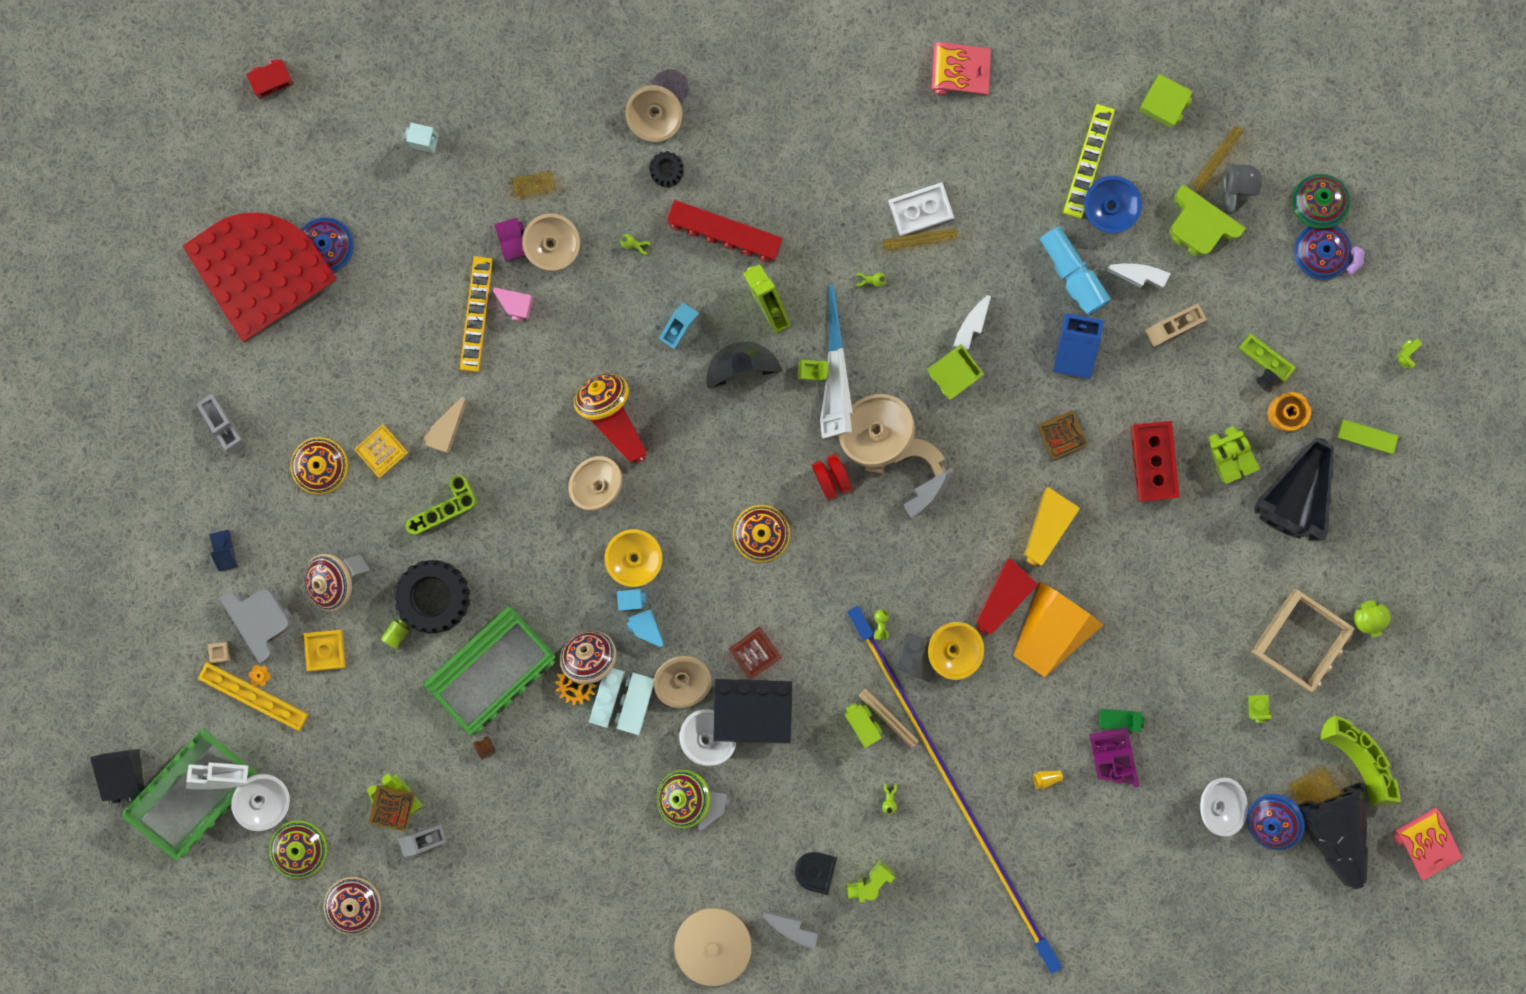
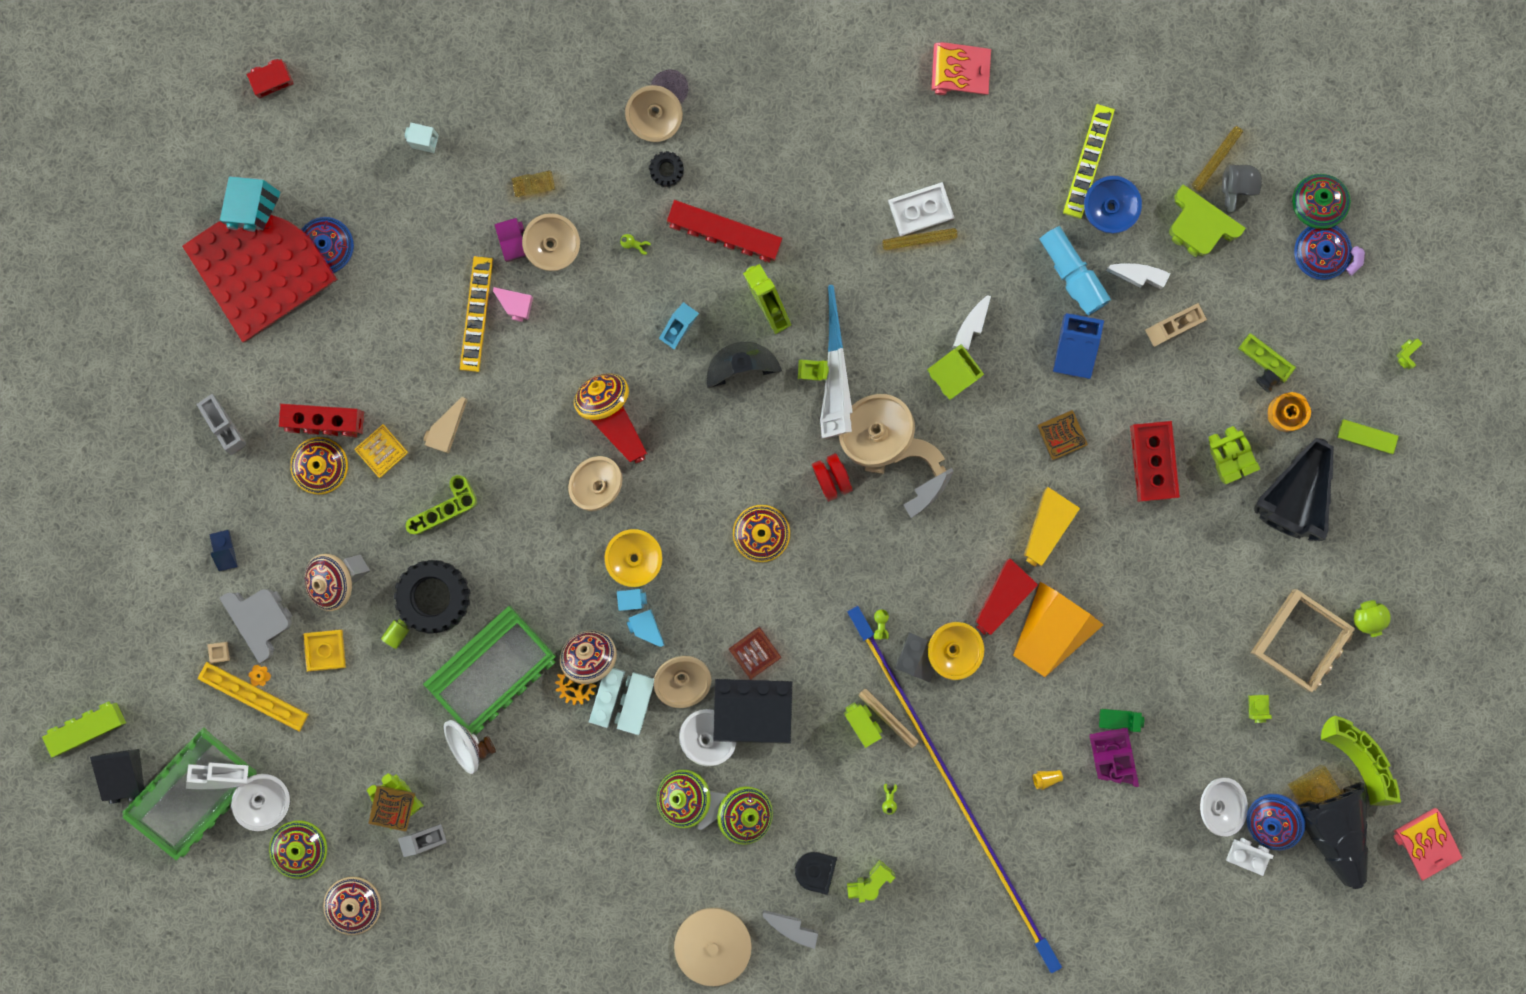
lime arm [856,272,887,287] -> none
lime brick [1138,74,1193,129] -> none
none -> lime brick [42,701,126,758]
none -> teal slope [220,177,281,232]
none -> red brick [279,403,364,437]
none -> white dish [444,720,479,774]
none -> dish [717,786,773,845]
none -> white bracket [1226,838,1274,876]

